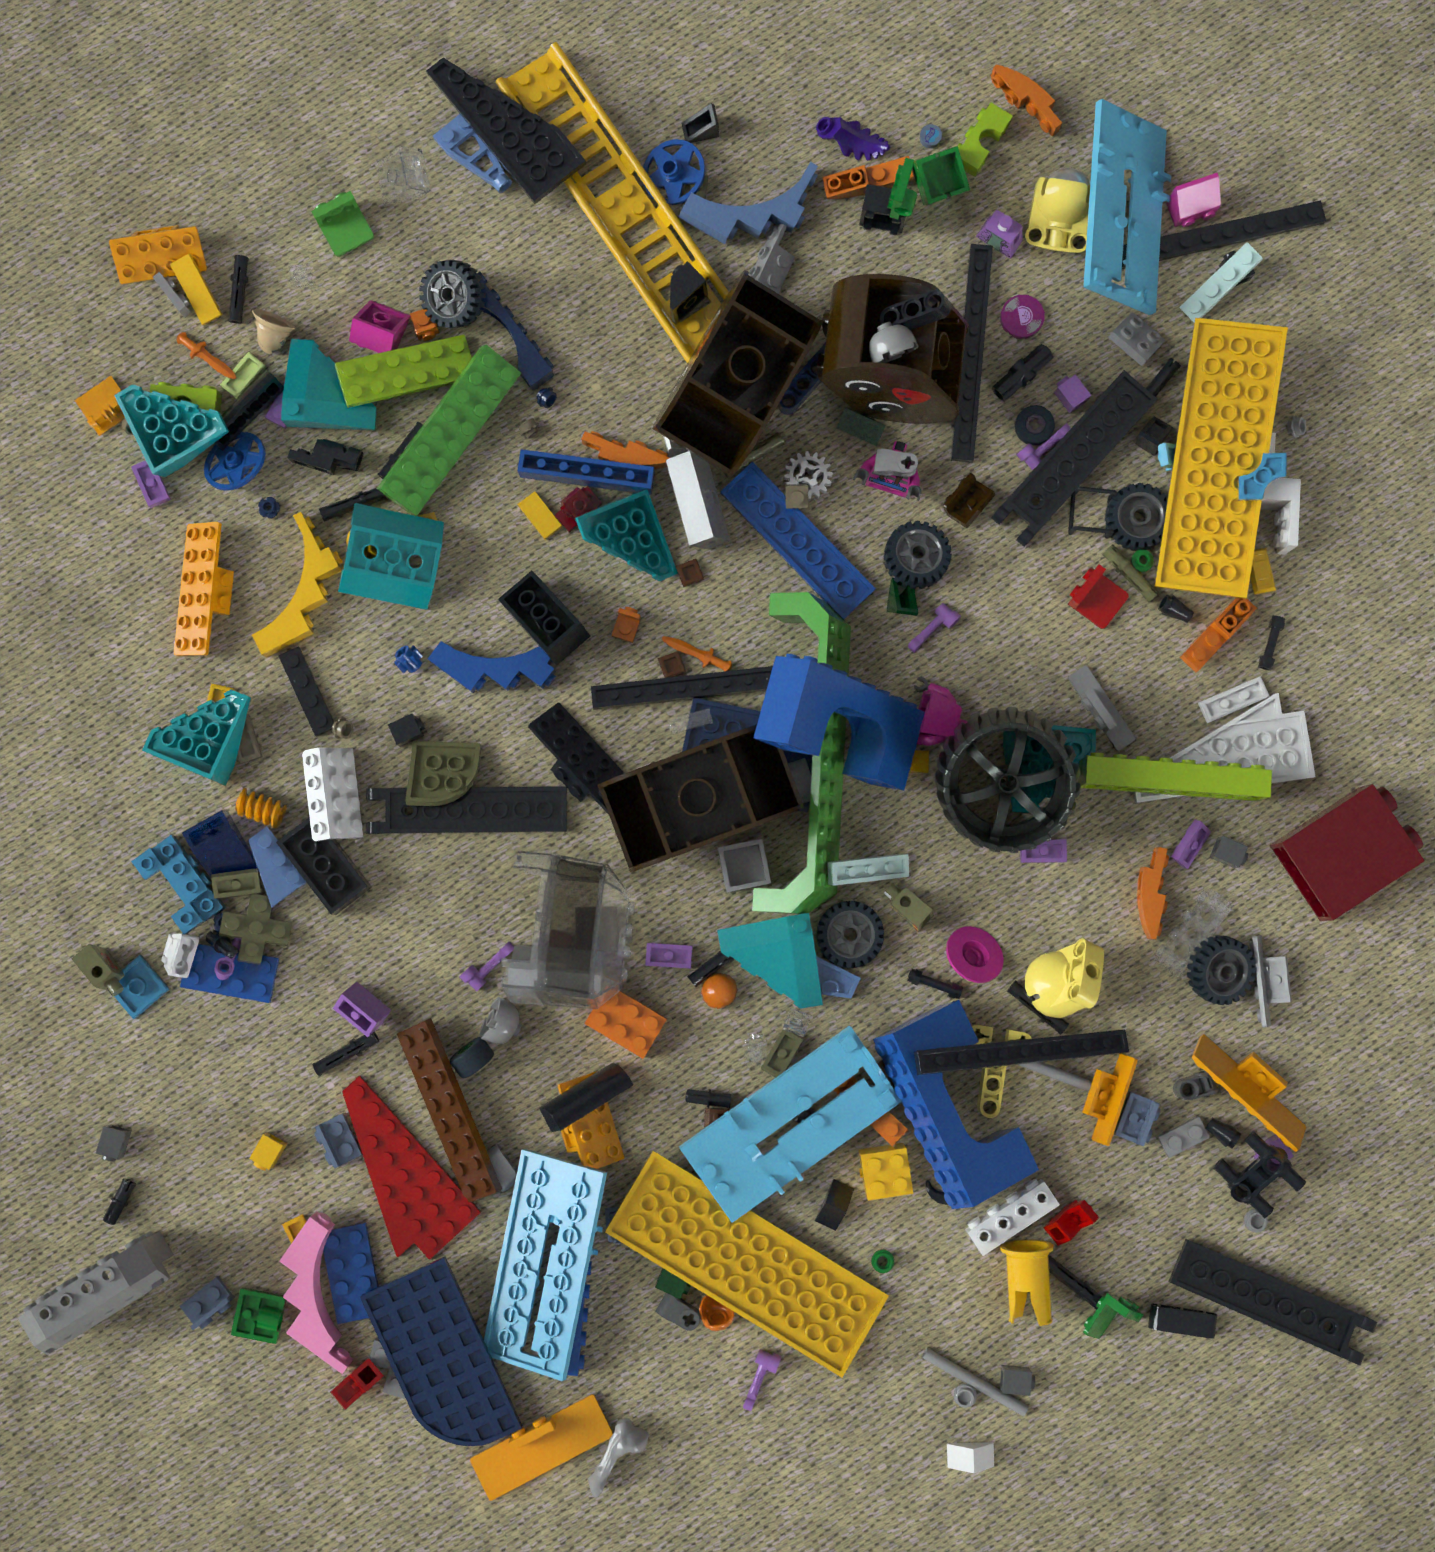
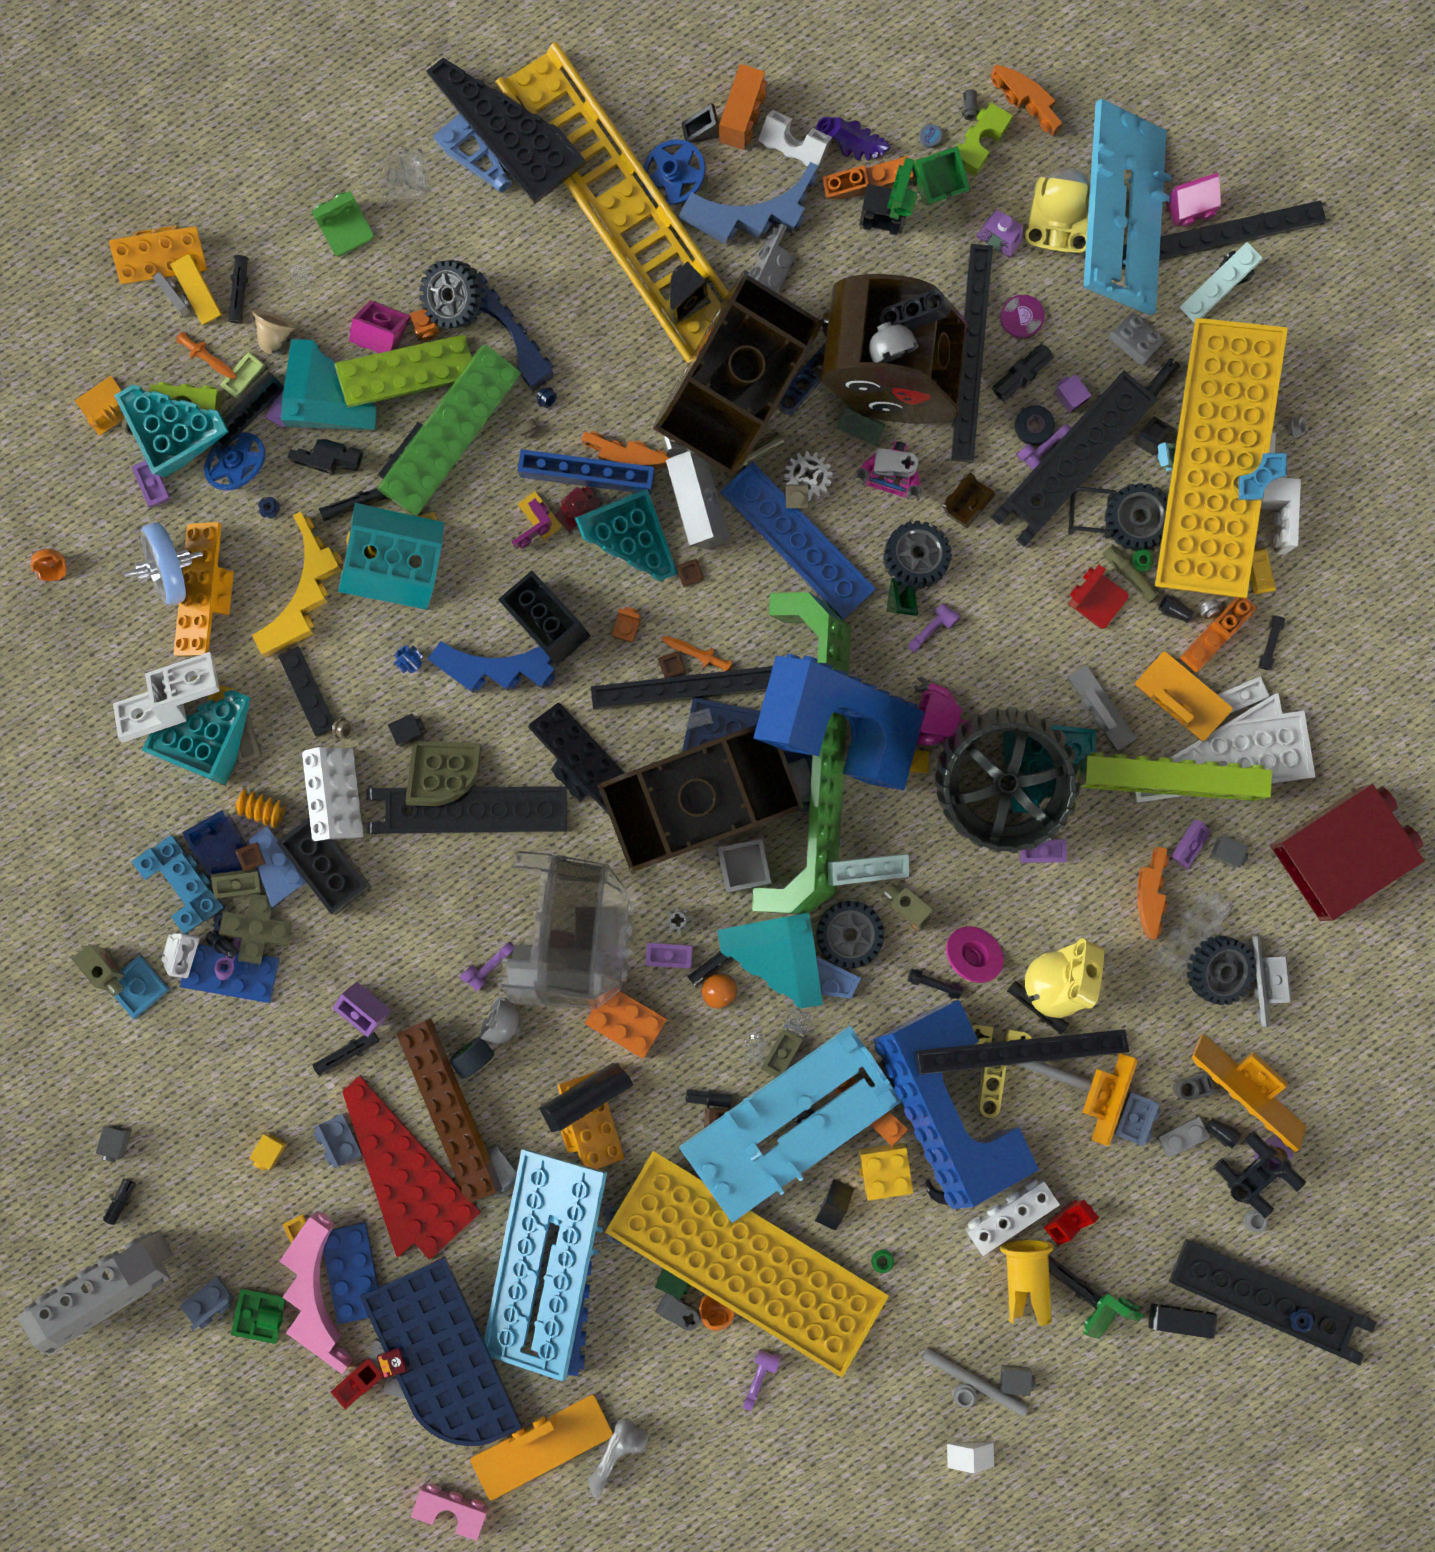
none -> orange hair [31,548,67,581]
none -> white bracket [113,652,220,743]
none -> wheel [123,523,203,605]
none -> reddish brown tile [235,842,266,872]
none -> dark red tile [377,1347,407,1379]
none -> bright pink arch [411,1483,489,1541]
none -> magenta bracket [511,498,553,549]
none -> light grey gear [664,906,692,935]
none -> orange brick [719,64,768,150]
none -> white arch [758,110,832,168]
none -> dark grey pin [962,89,980,120]
none -> light orange bracket [1135,651,1233,742]
none -> light grey plate [1200,599,1222,619]
none -> dark blue plate [1290,1309,1314,1333]

